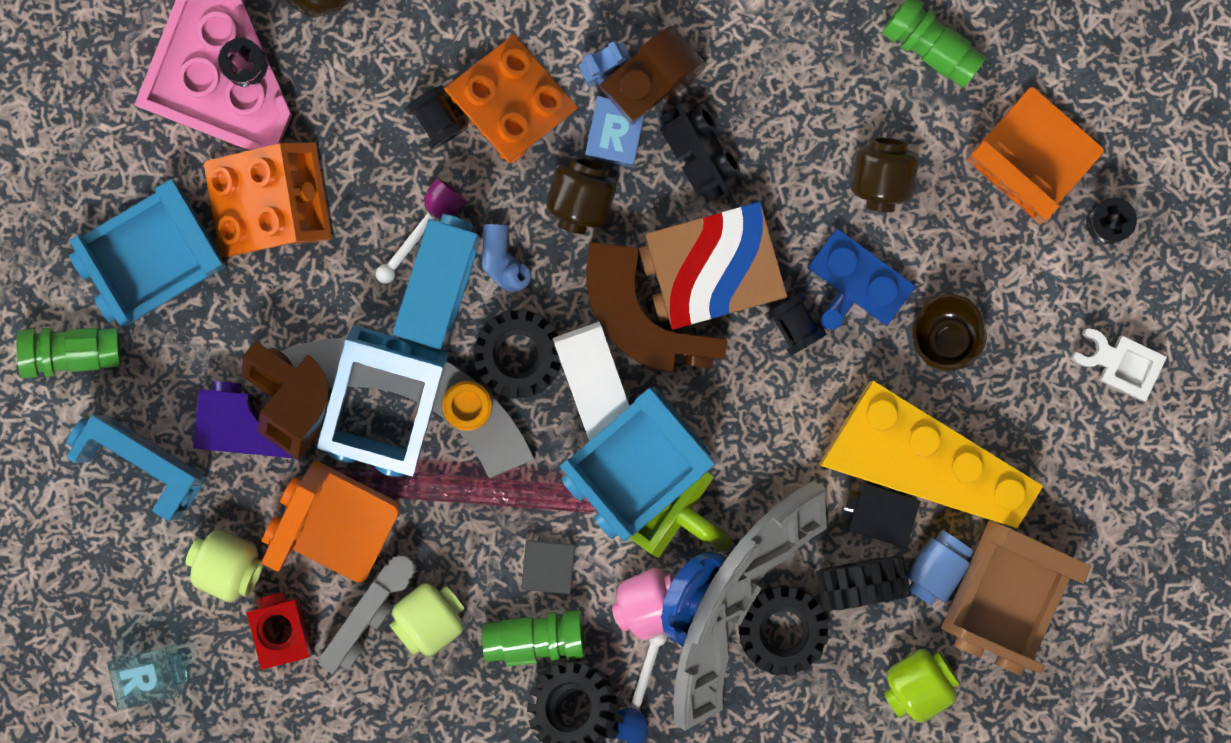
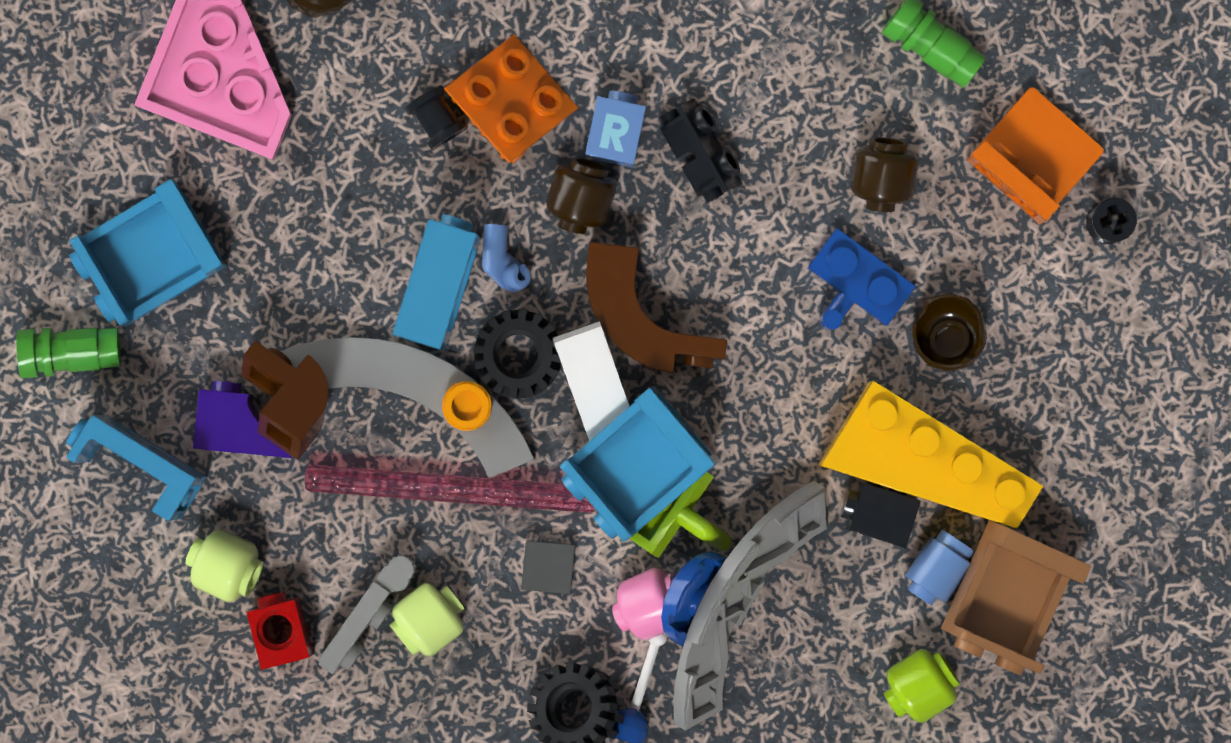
clear light blue brick [107,645,188,711] -> none
orange bracket [204,142,332,258] -> none
black bush [218,38,268,88] -> none
orange bracket [261,460,400,583] -> none
window [317,325,449,477] -> none
hinge [376,177,468,284] -> none
bright green axle [482,610,585,666] -> none
medium blue plate [578,41,631,88] -> none
reddish brown brick [600,26,706,125] -> none
panel [638,202,787,331] -> none
black tyre [739,585,829,676] -> none
black bush [765,291,827,356] -> none
black tyre [816,556,911,611] -> none
white plate [1071,329,1167,402] -> none

